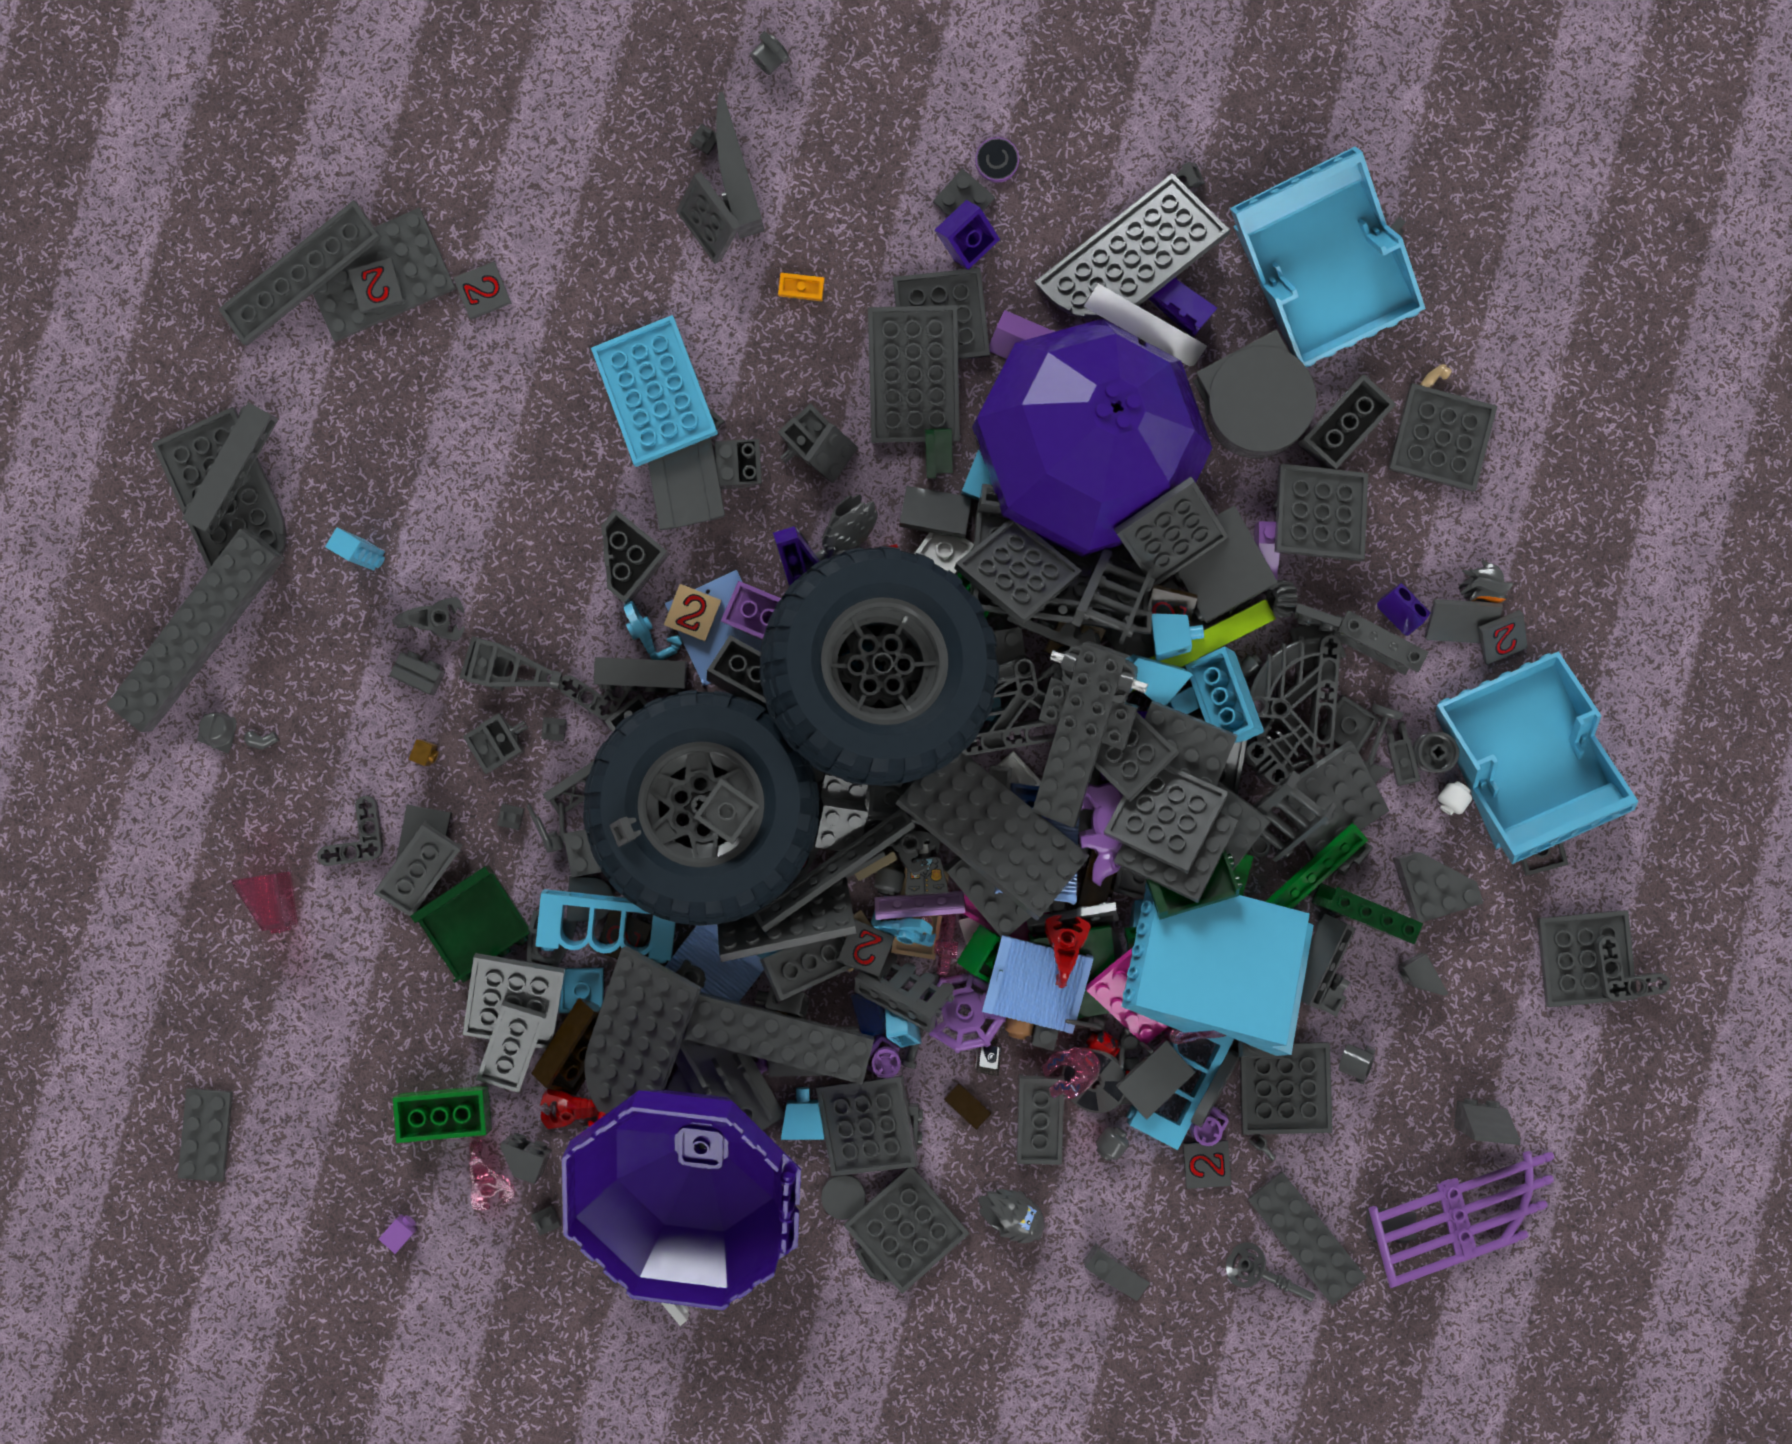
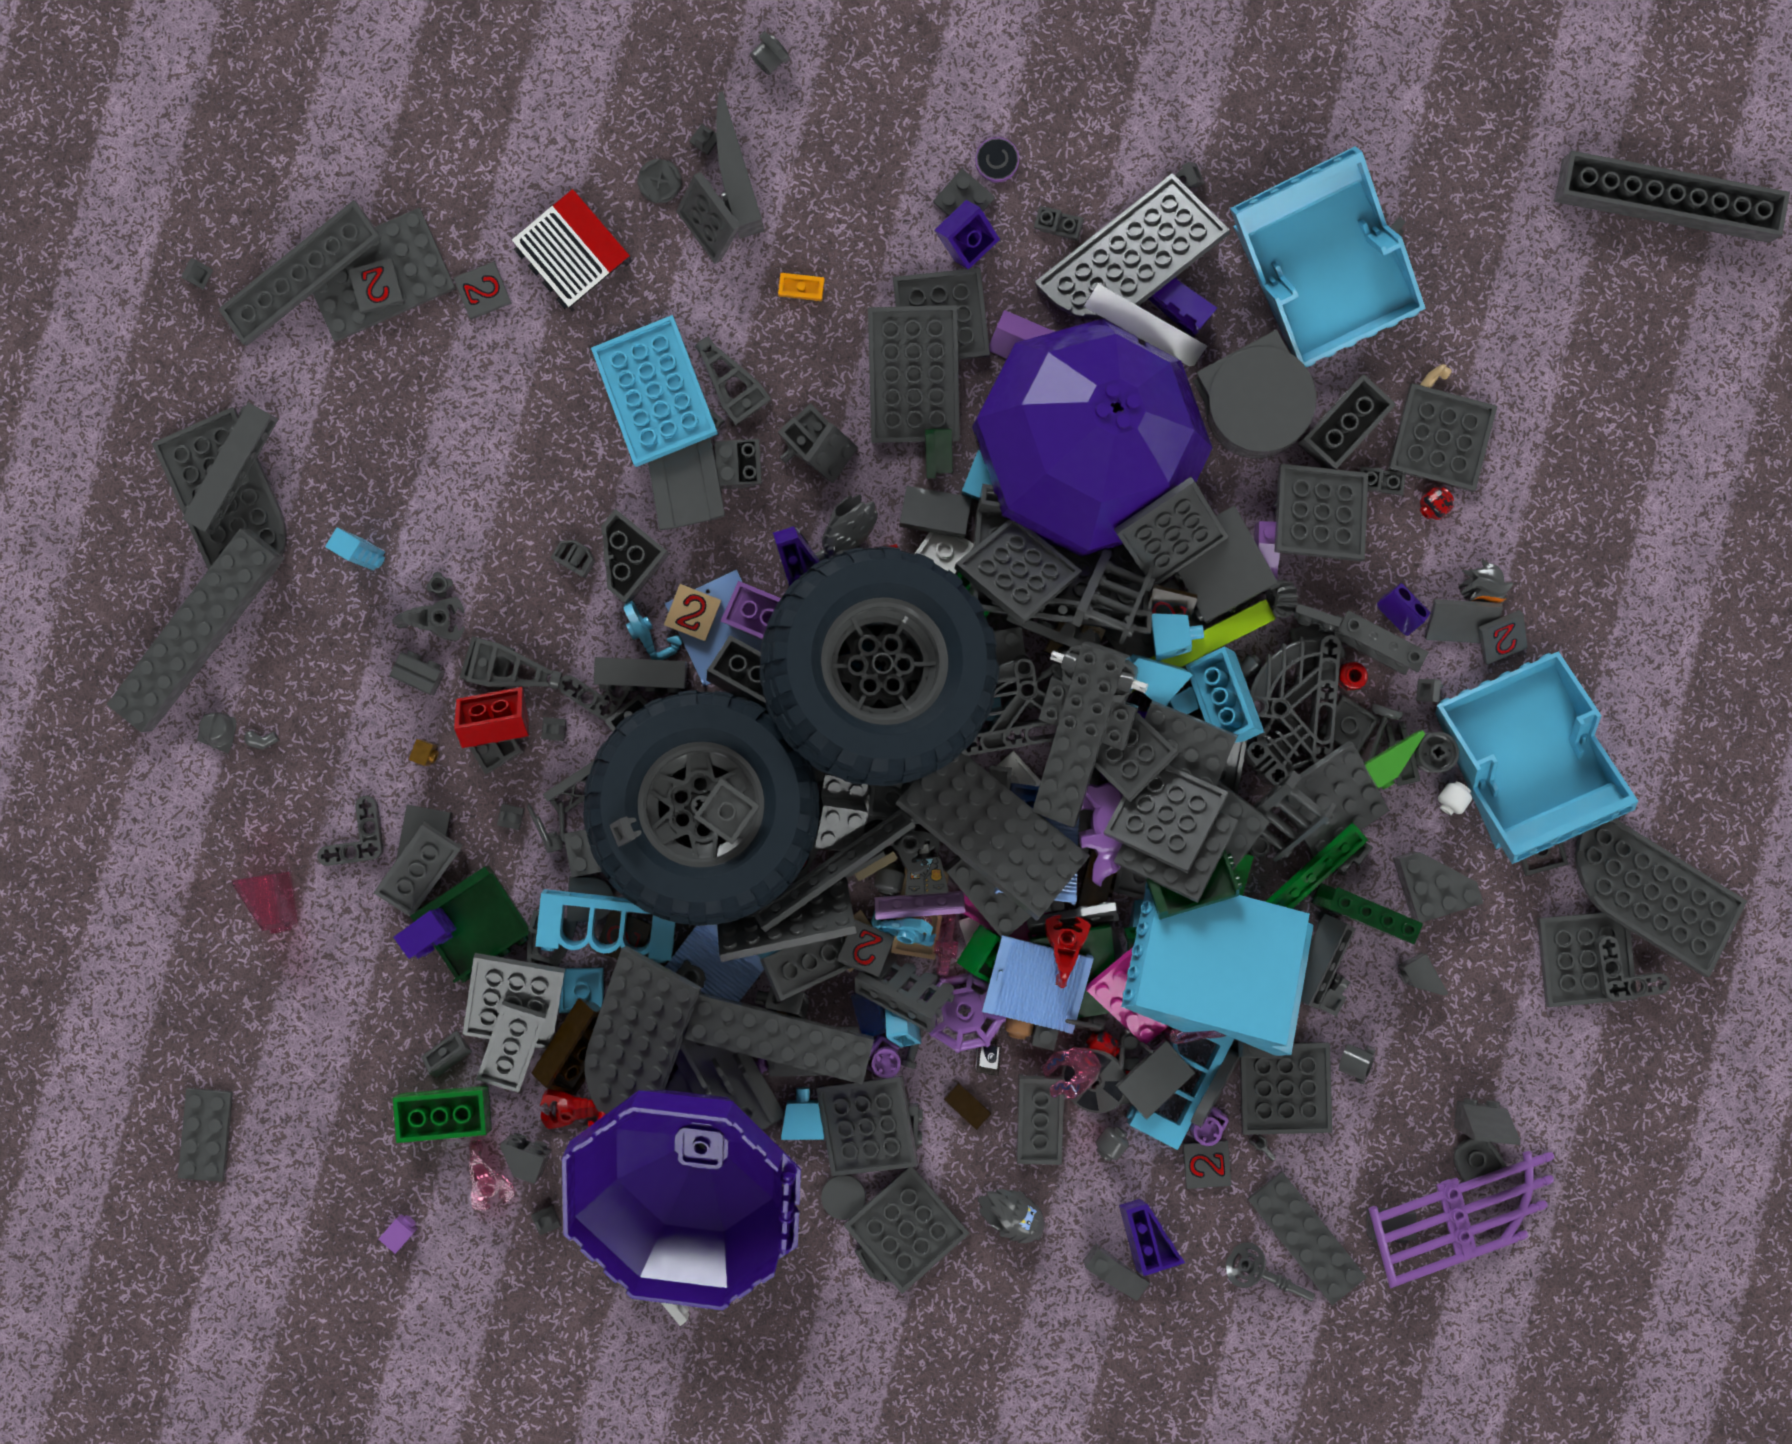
none -> dark grey tile [181,258,213,290]
none -> dark purple brick [393,908,456,959]
none -> dark grey slope [421,1030,472,1078]
none -> dark grey plate [426,572,453,598]
none -> red slope [454,687,529,748]
none -> panel [512,189,632,312]
none -> dark grey piece [551,540,596,579]
none -> dark grey tile [638,159,681,203]
none -> dark grey plate [695,336,772,426]
none -> dark grey slope [1034,206,1084,241]
none -> dark purple wedge [1119,1199,1185,1276]
none -> red head [1338,662,1368,691]
none -> dark grey slope [1360,467,1406,496]
none -> bright green slope [1364,730,1425,790]
none -> dark grey tile [1416,679,1443,702]
none -> red head [1420,487,1454,520]
none -> dark grey tile [1453,1137,1507,1182]
none -> dark grey brick [1554,150,1790,243]
none -> dark grey plate [1575,819,1747,977]

